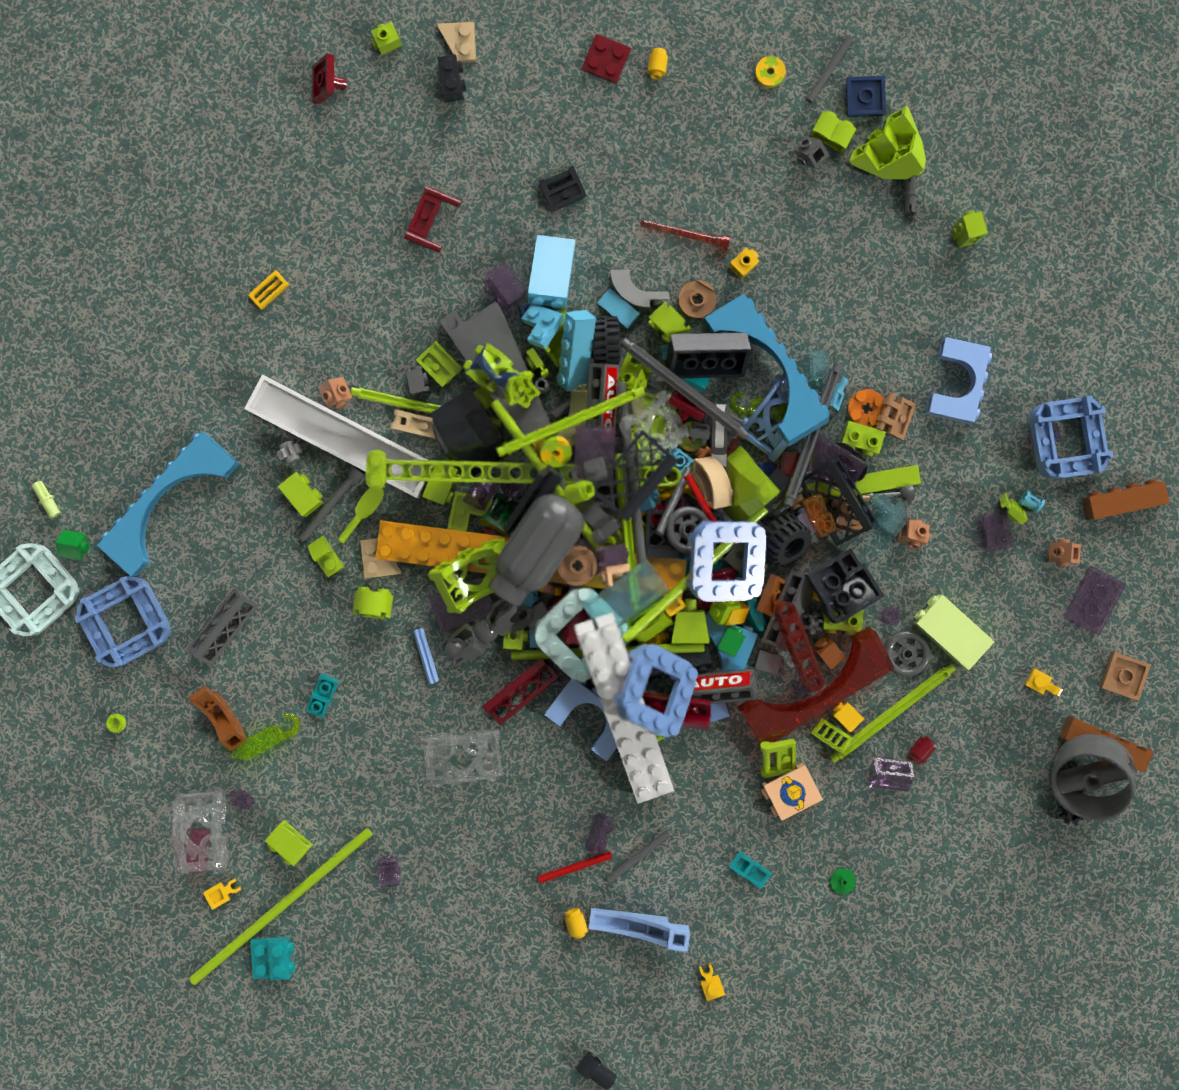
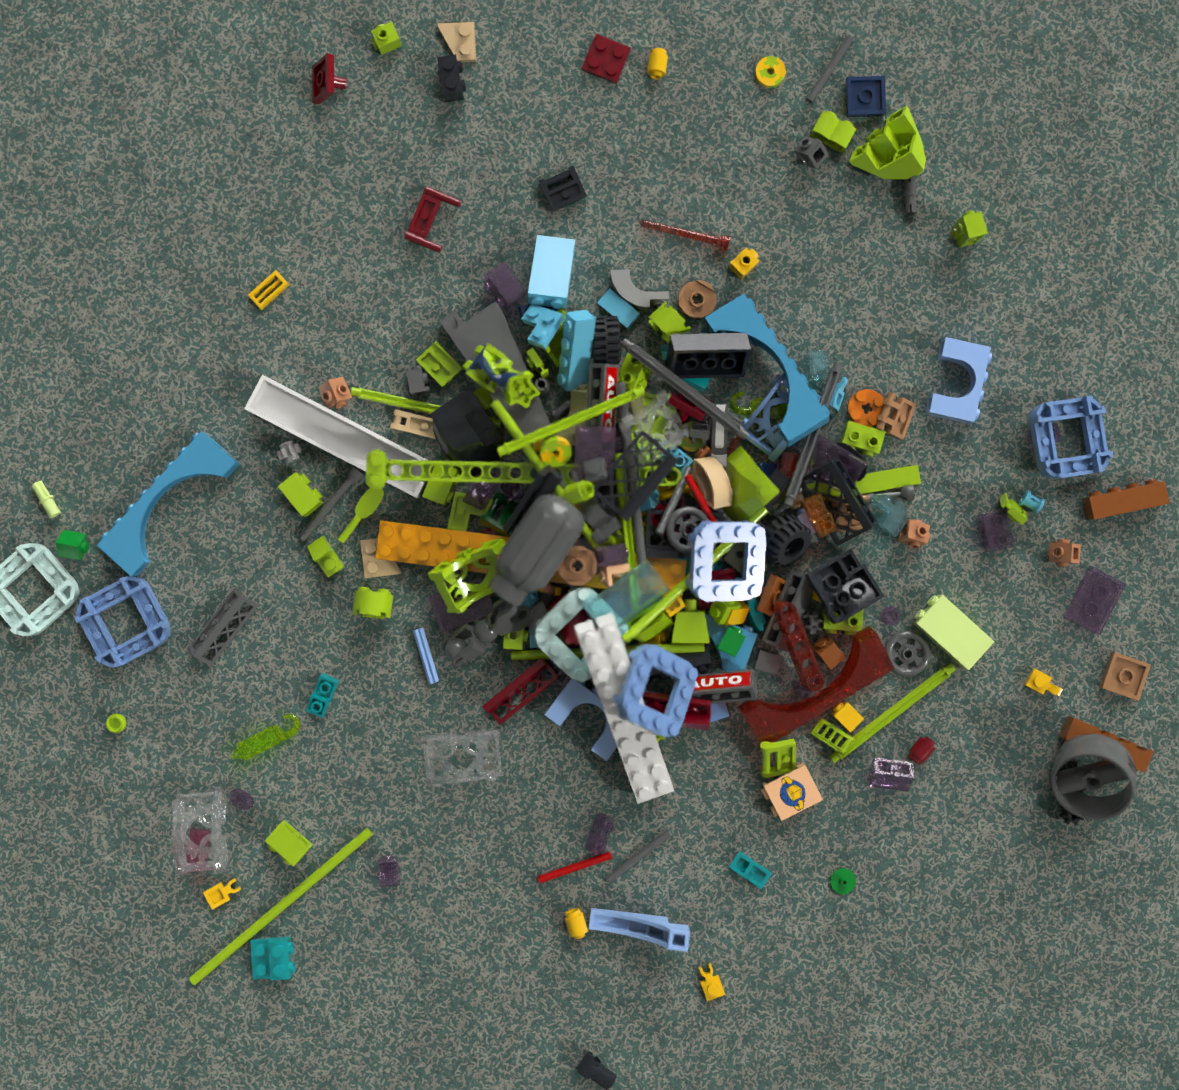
dark orange arch [189,686,247,751] -> none

